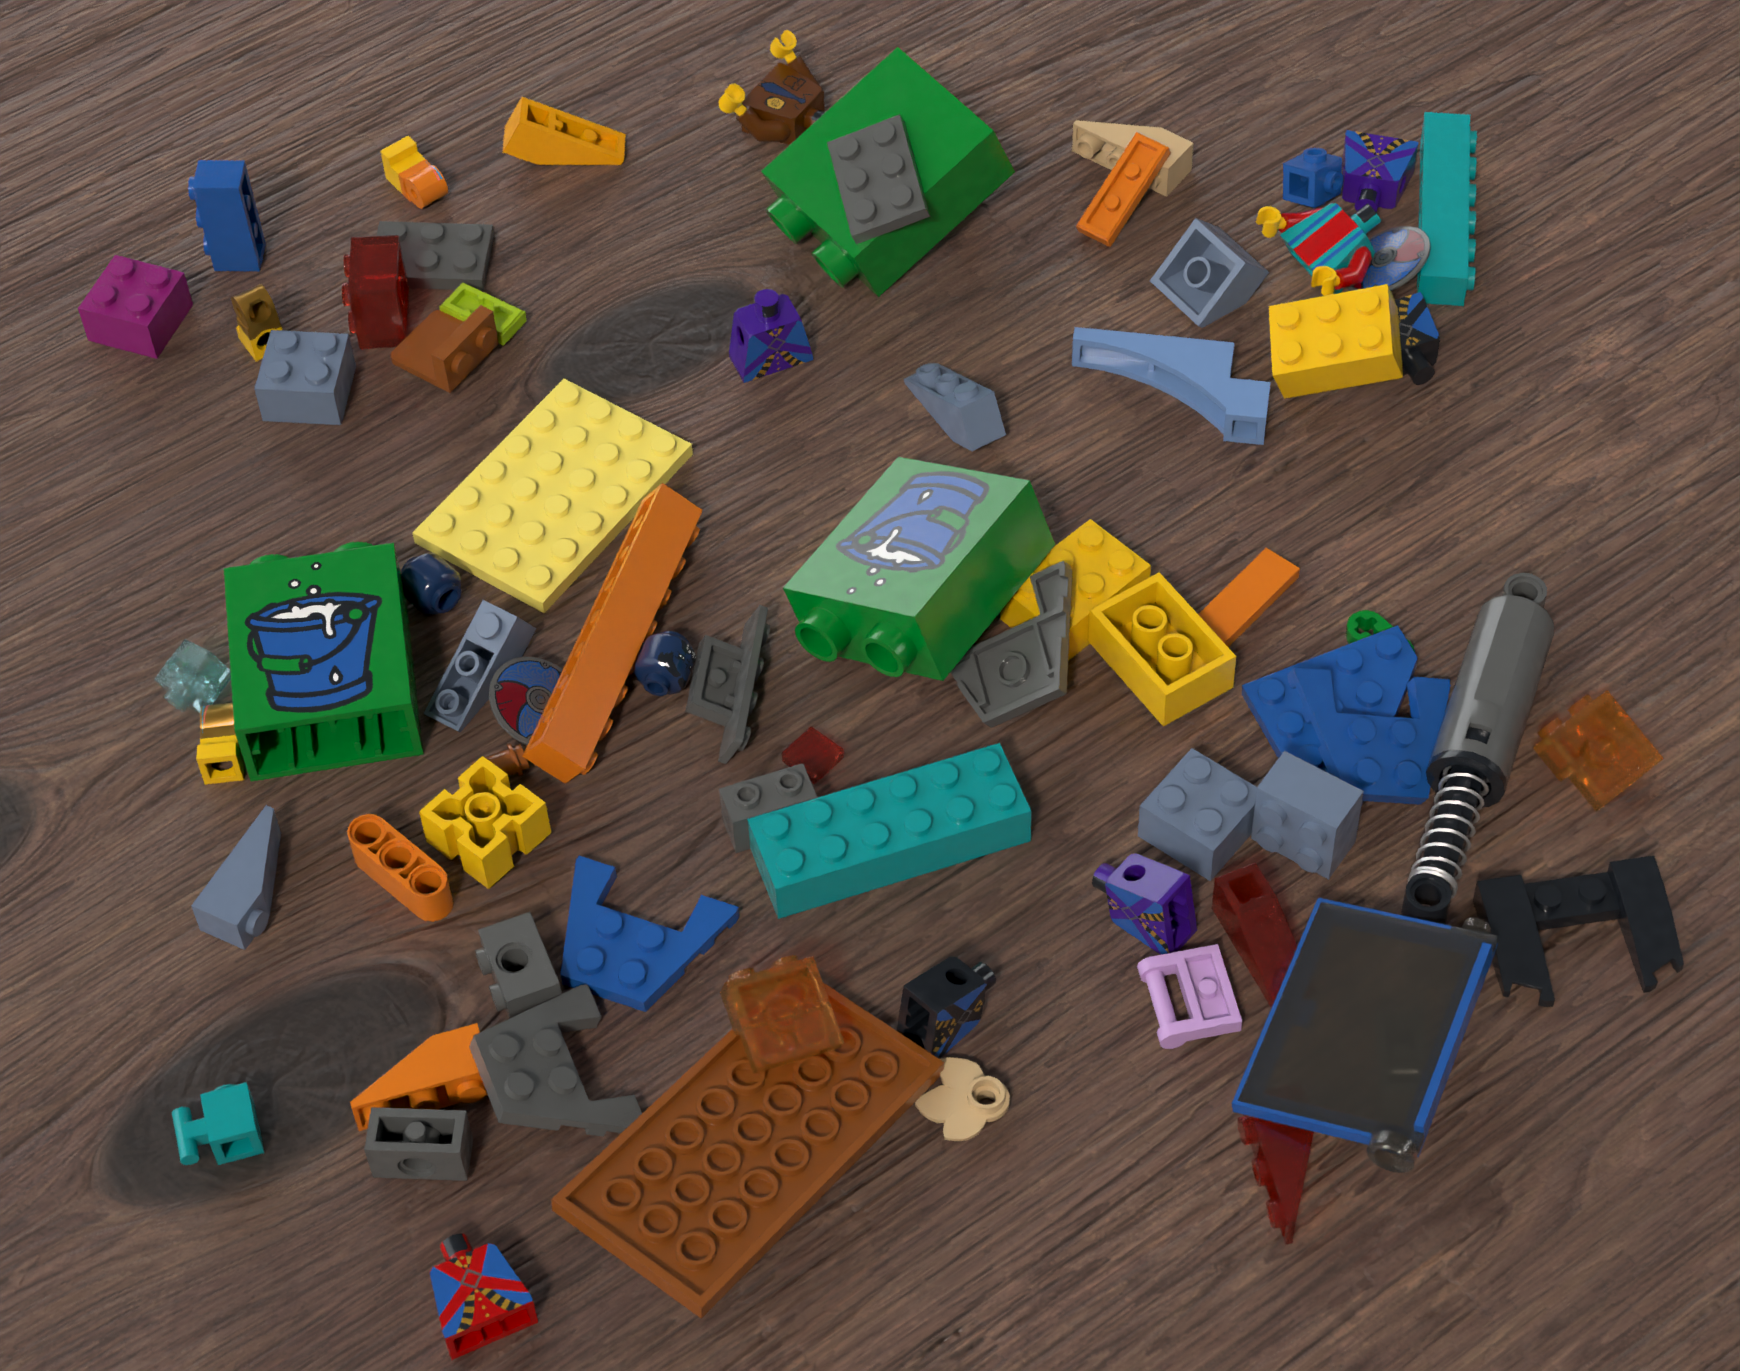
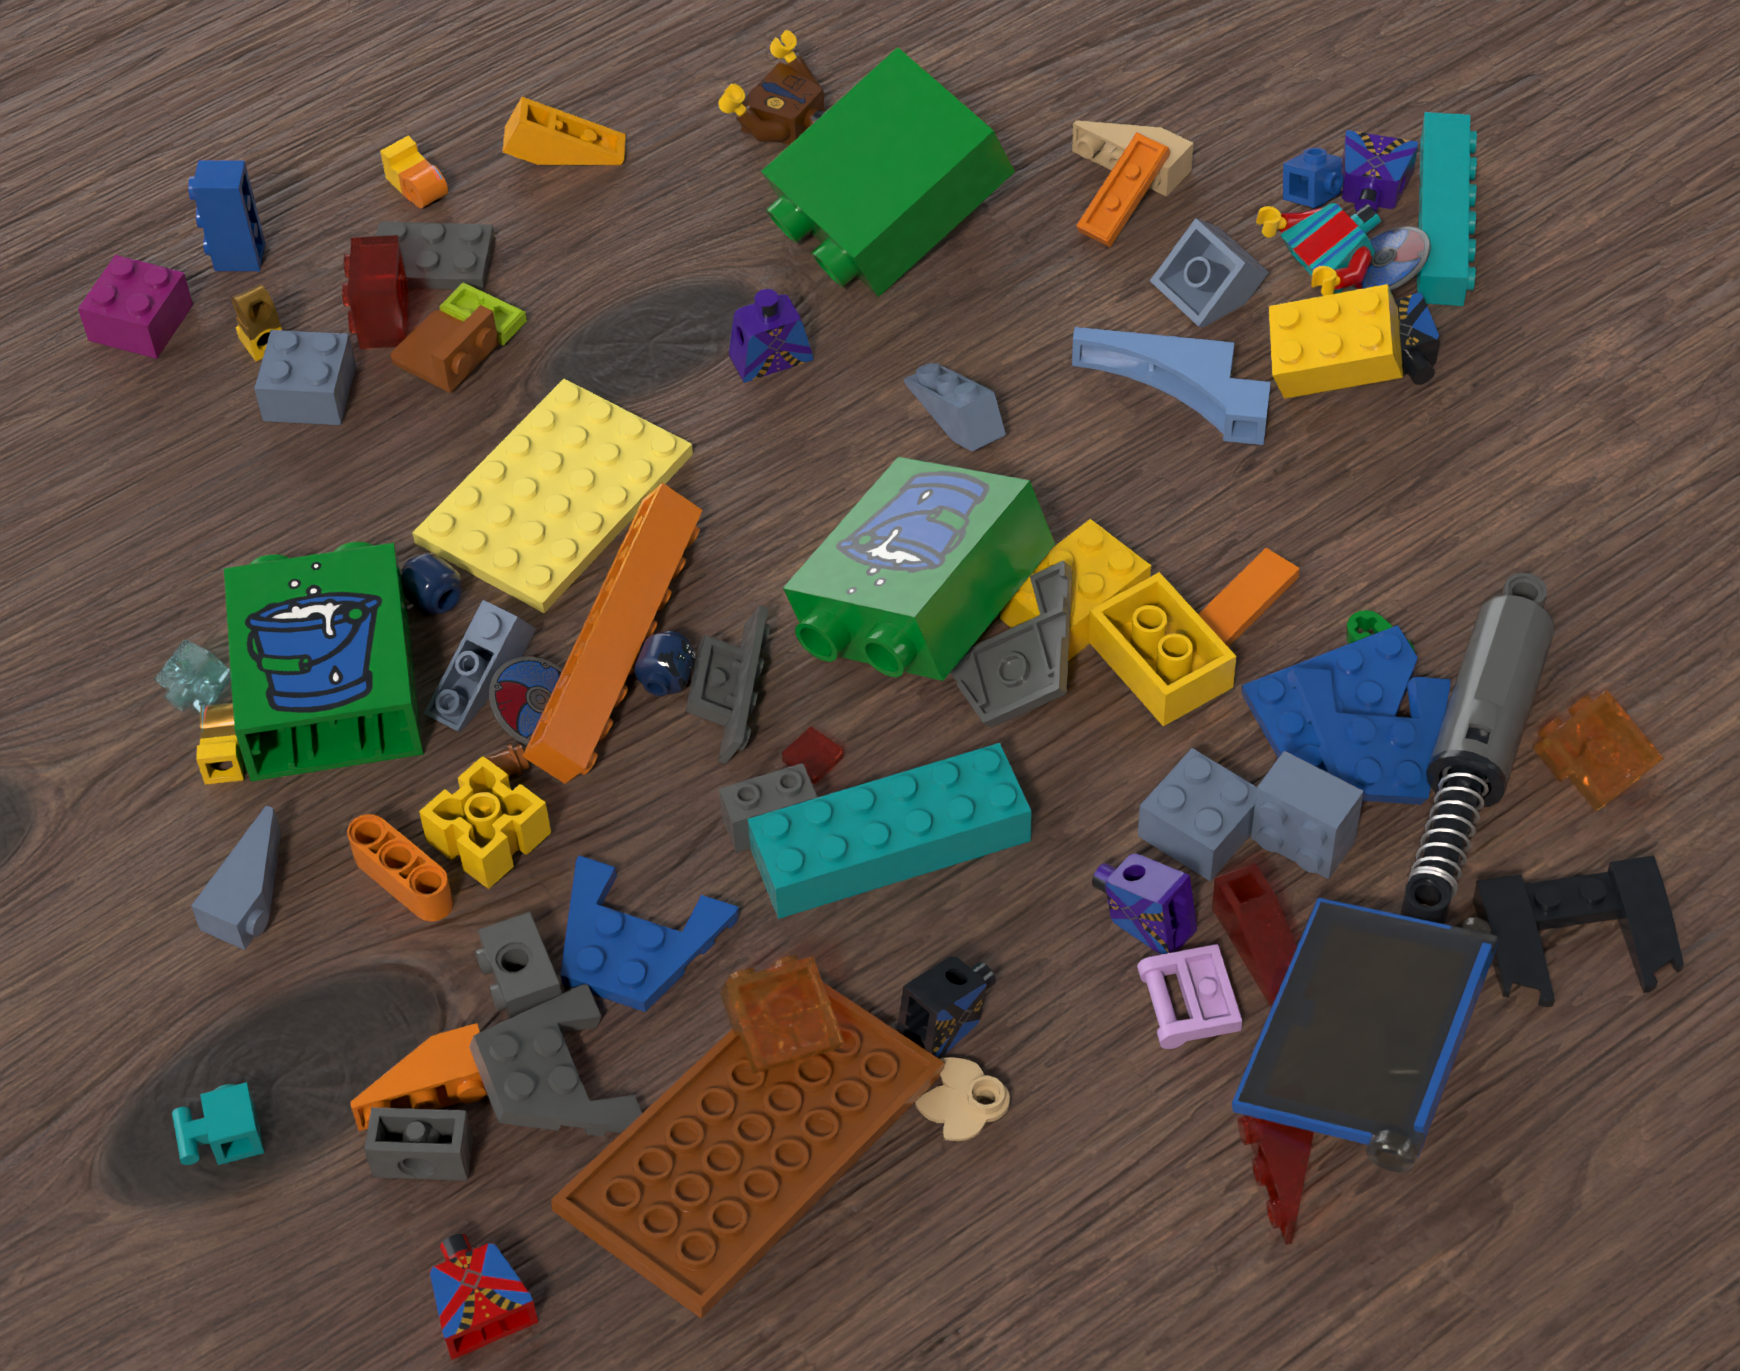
dark grey plate [827,114,930,244] -> none

